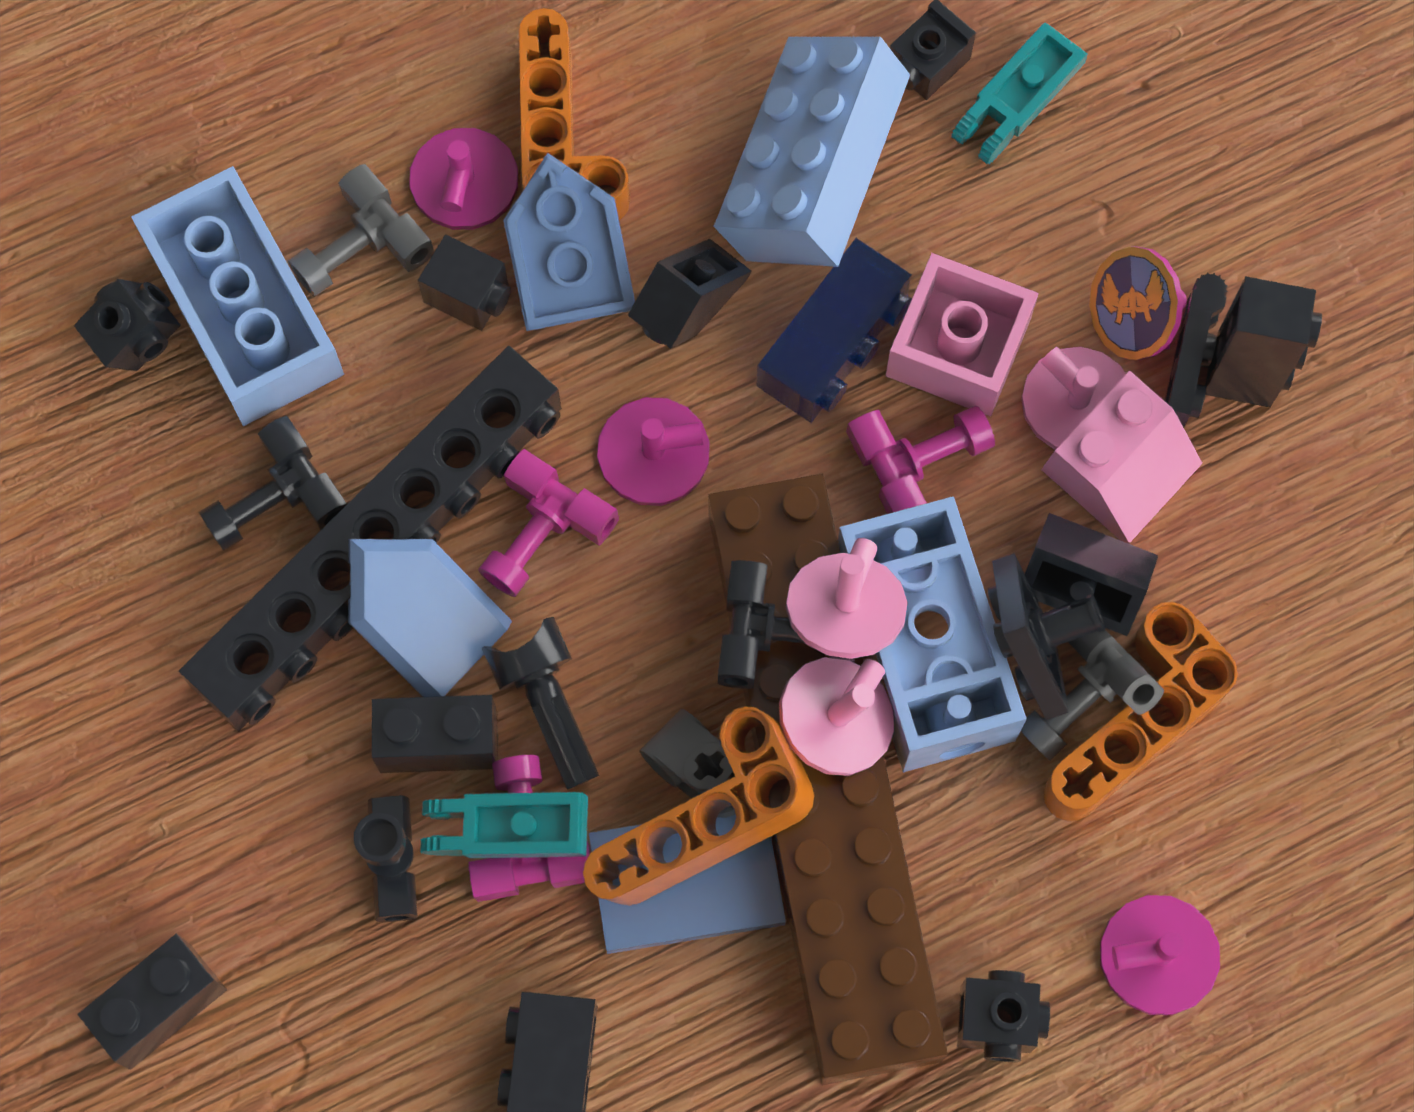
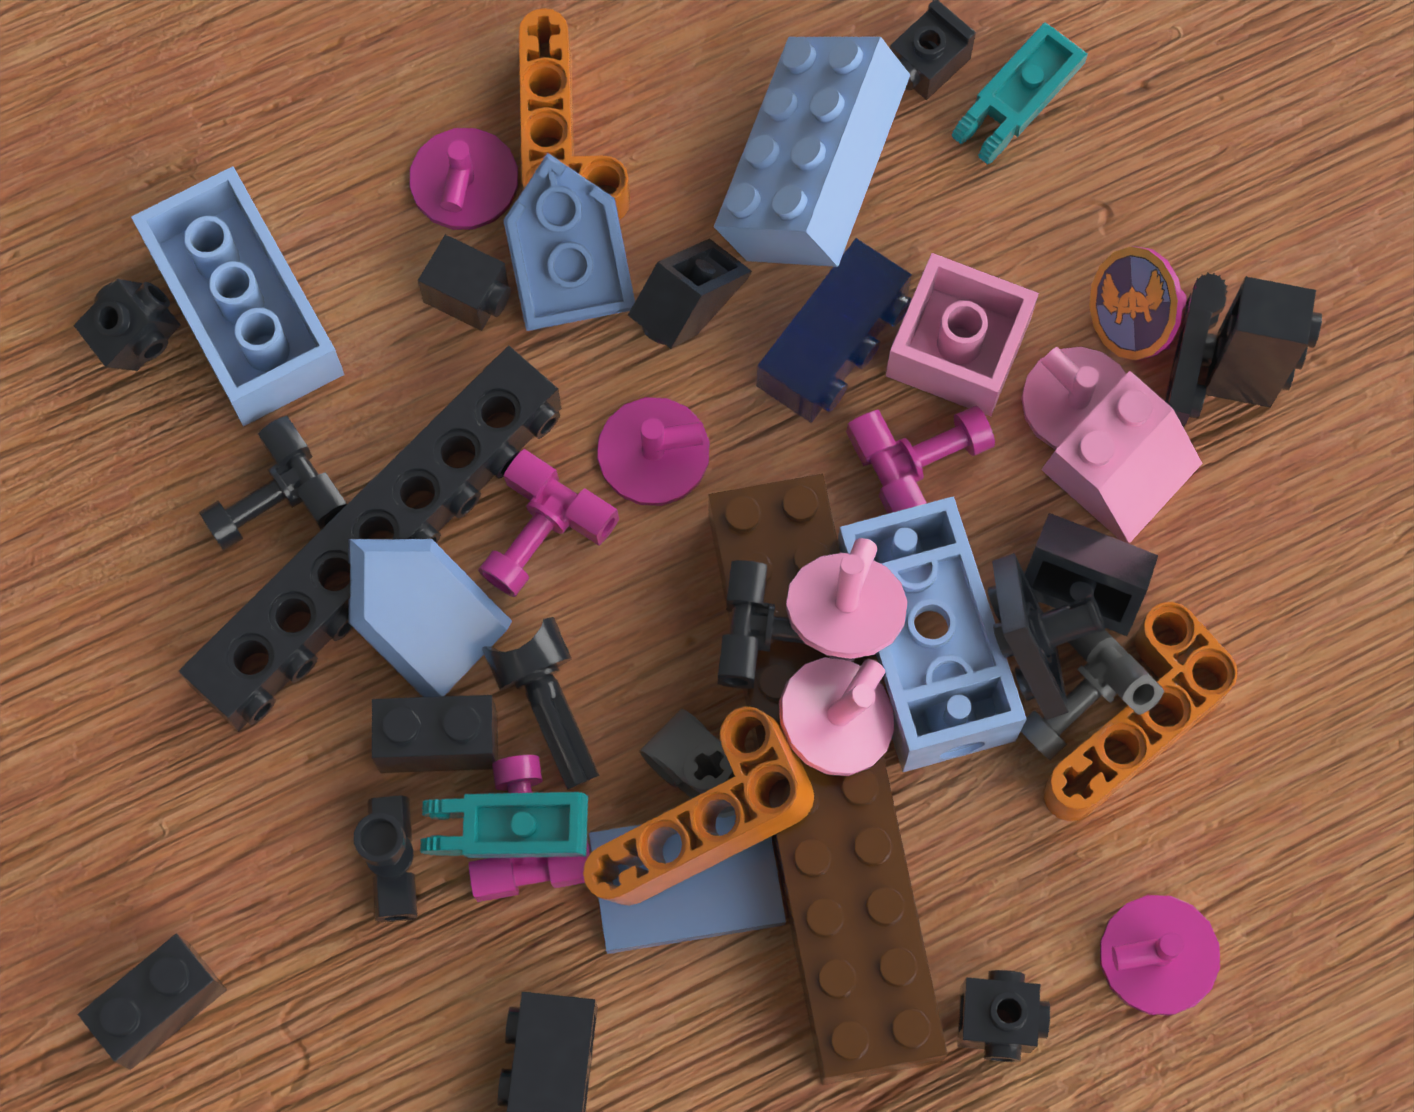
dark grey bar [288,164,434,297] -> none

